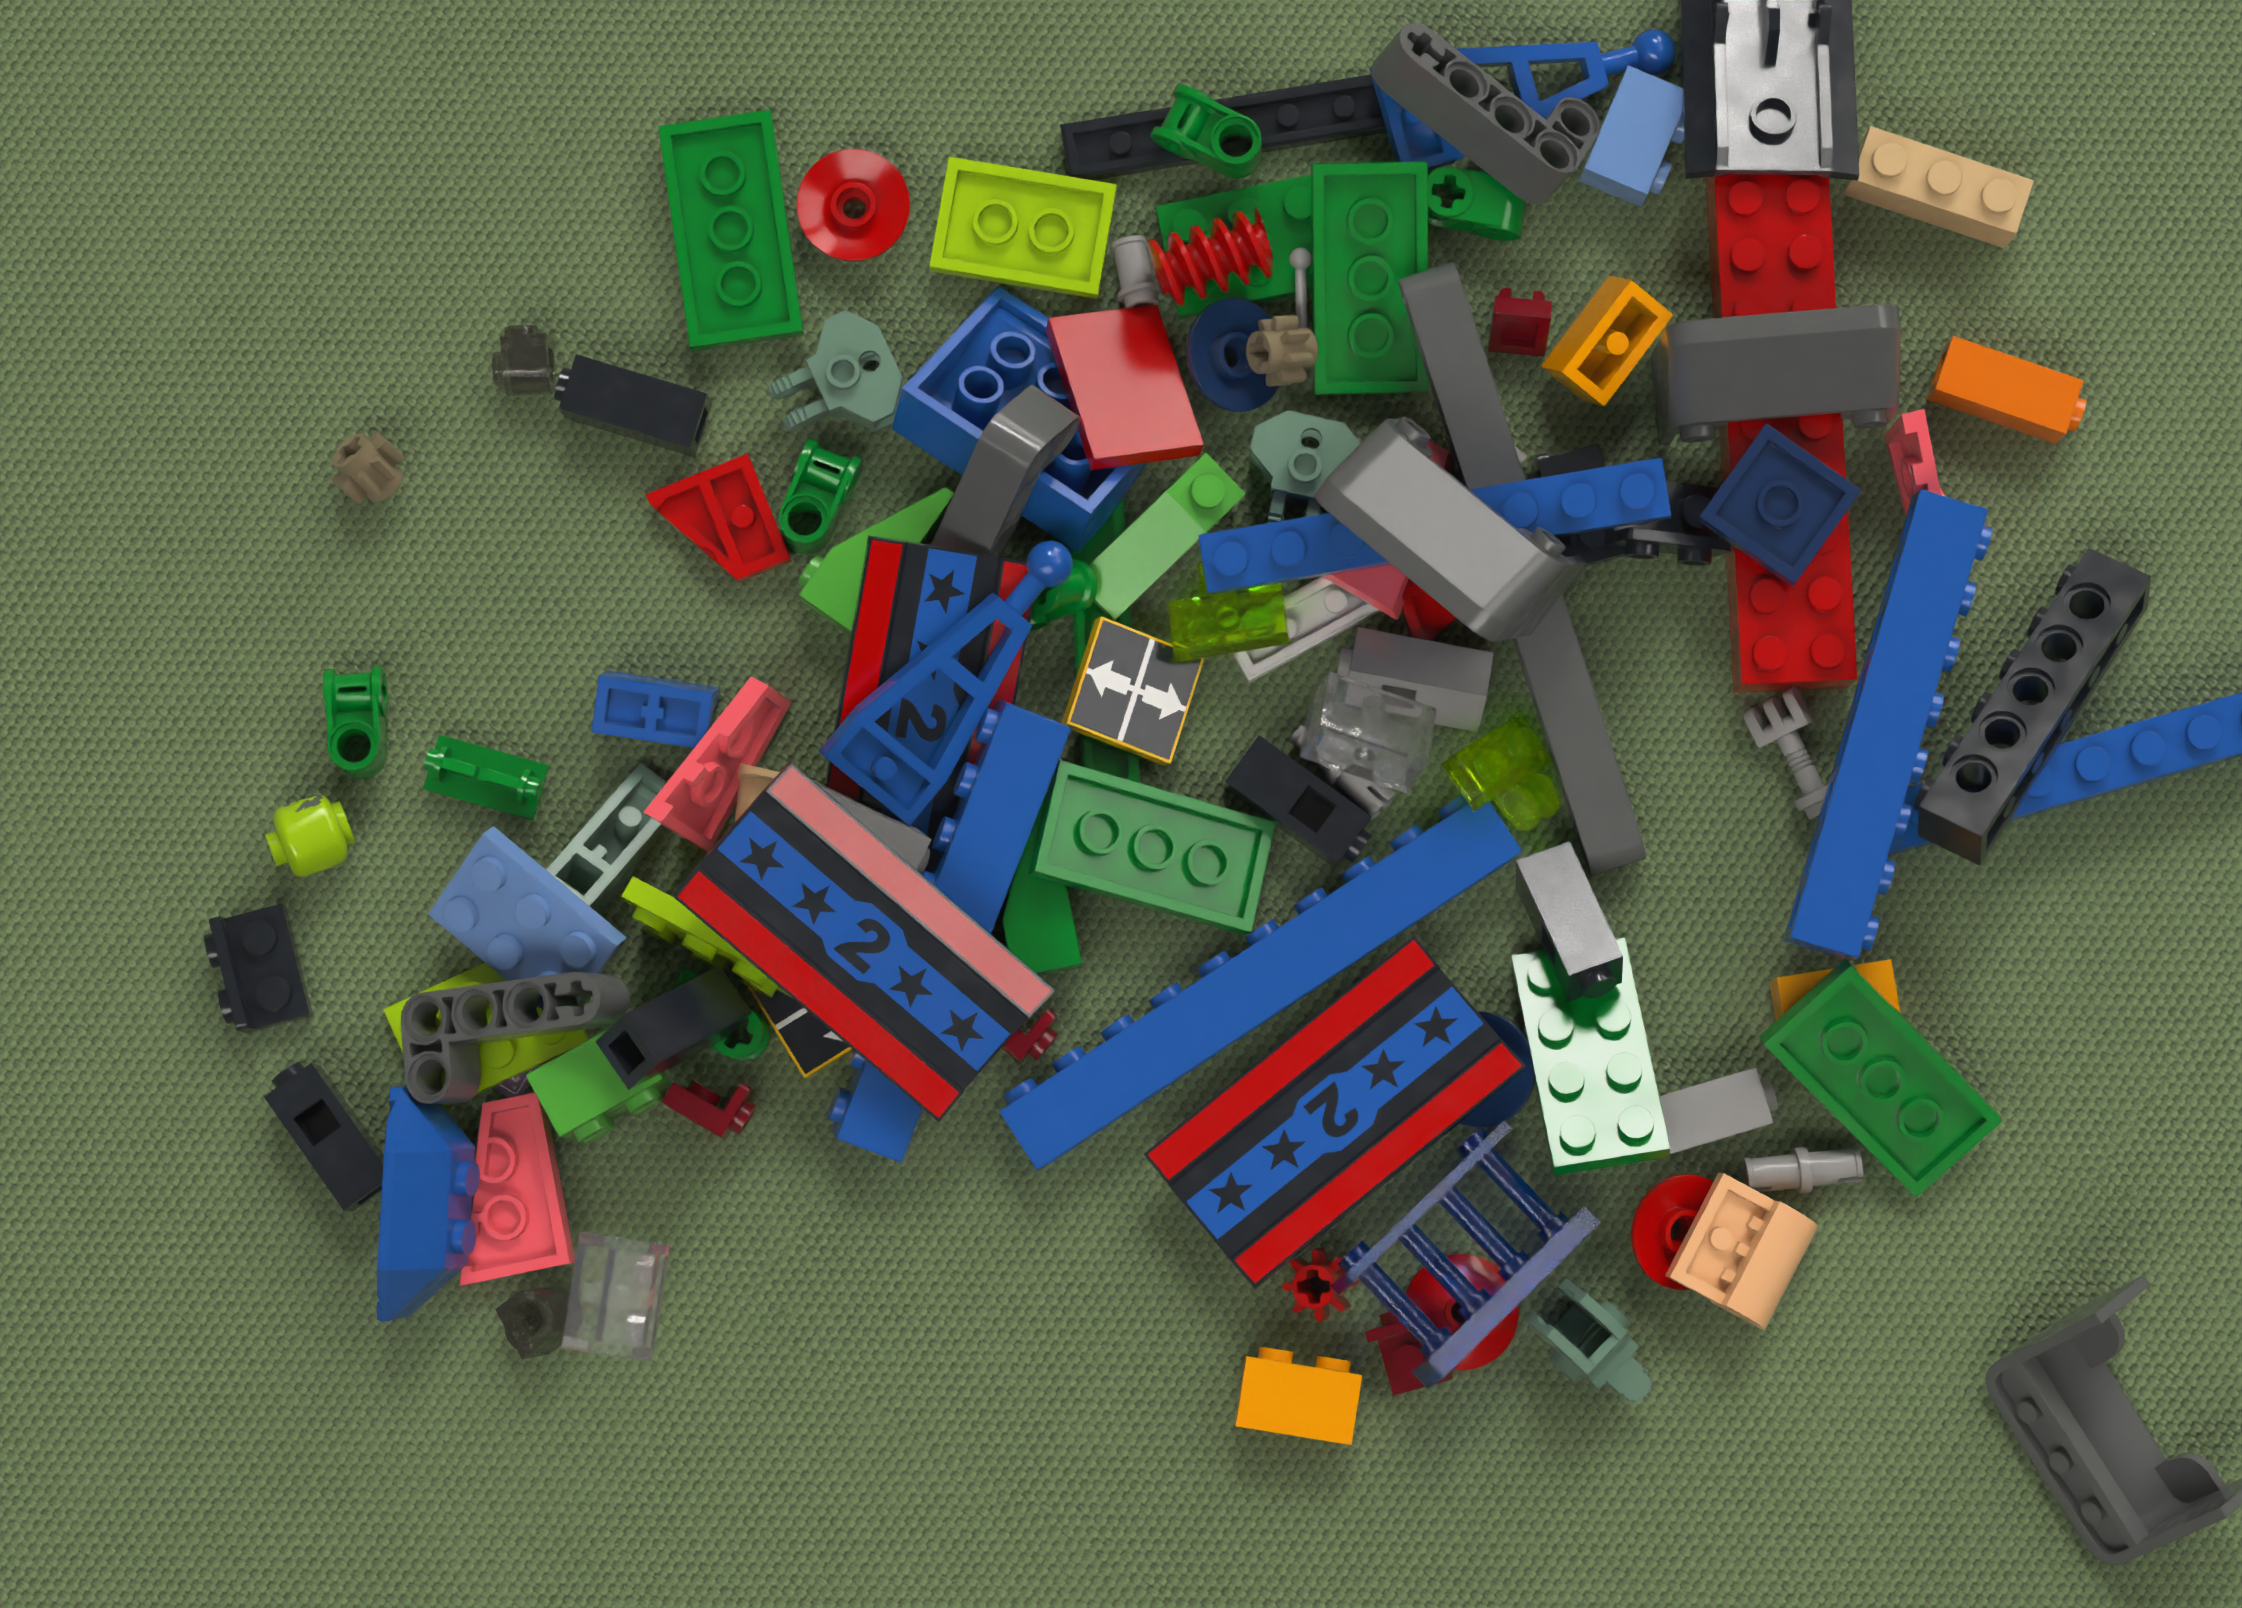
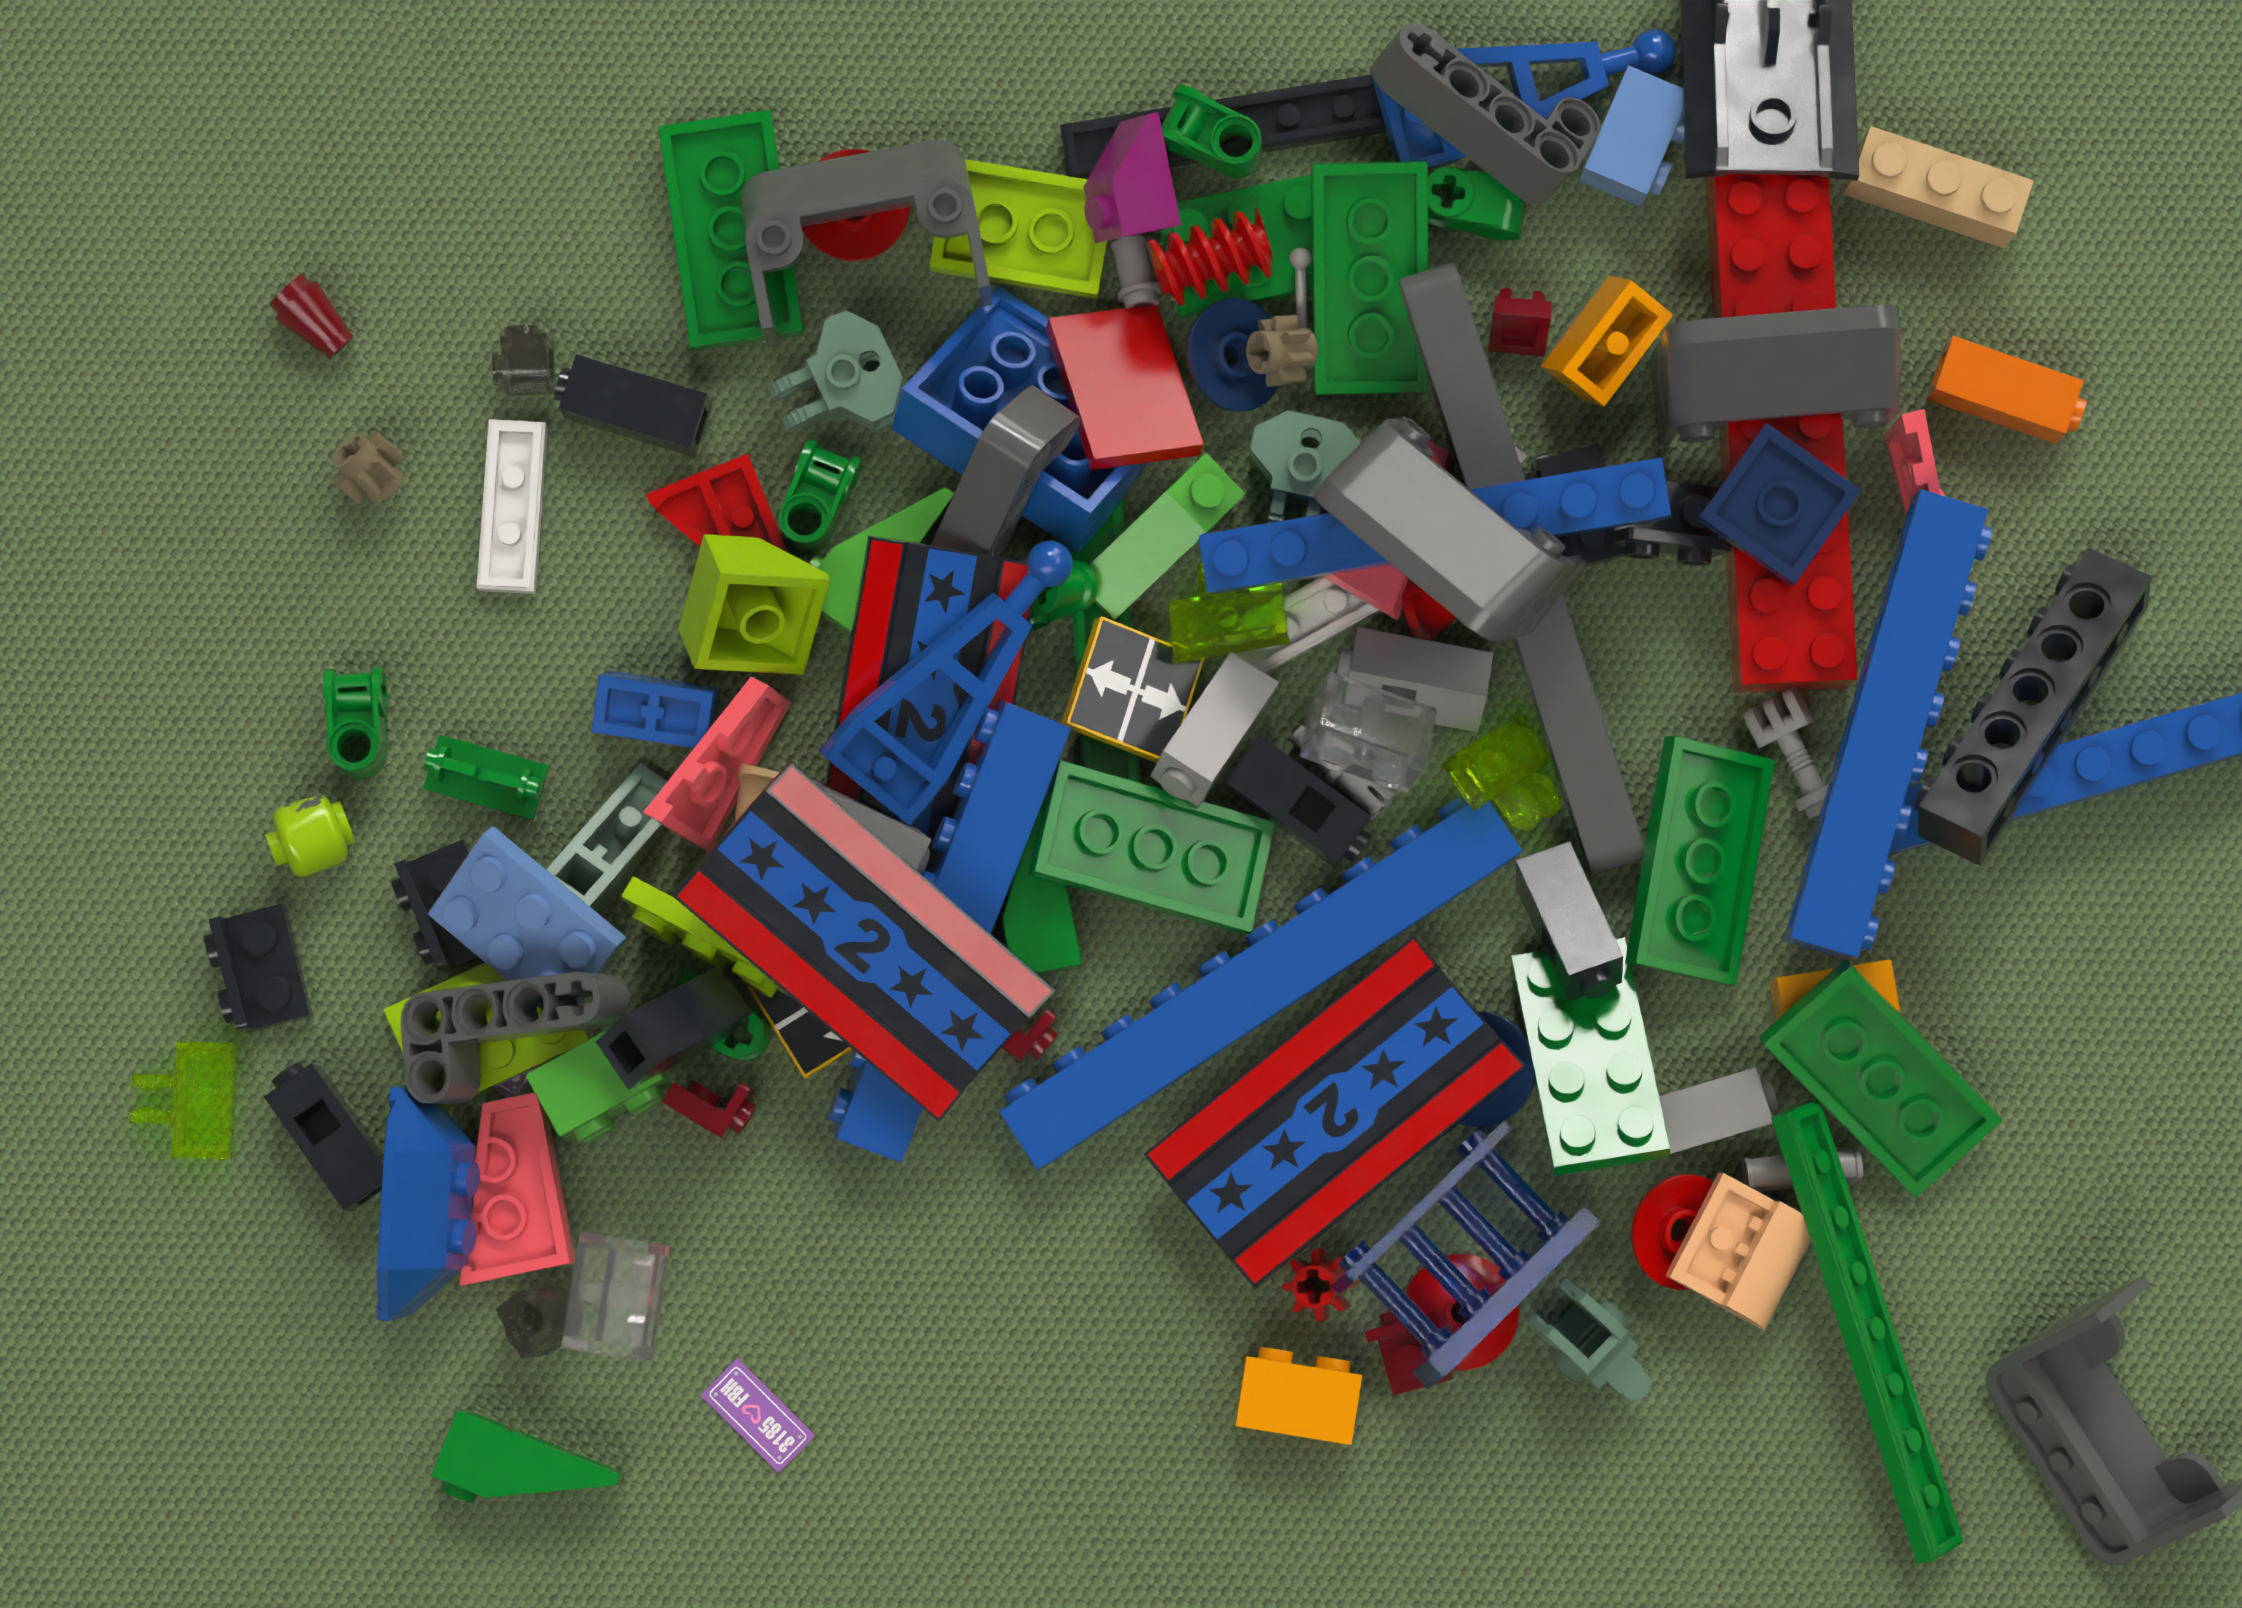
none -> clear neon green hinge [130,1041,239,1160]
none -> dark red cone [269,274,354,359]
none -> black bracket [391,839,481,973]
none -> green slope [431,1409,626,1503]
none -> white tile [477,419,548,594]
none -> lime slope [678,534,831,675]
none -> medium lavender sticker [700,1358,815,1473]
none -> dark grey windscreen [740,140,993,347]
none -> magenta slope [1084,112,1181,243]
none -> light grey brick [1150,652,1279,807]
none -> green plate [1625,736,1775,986]
none -> green tile [1771,1099,1964,1564]

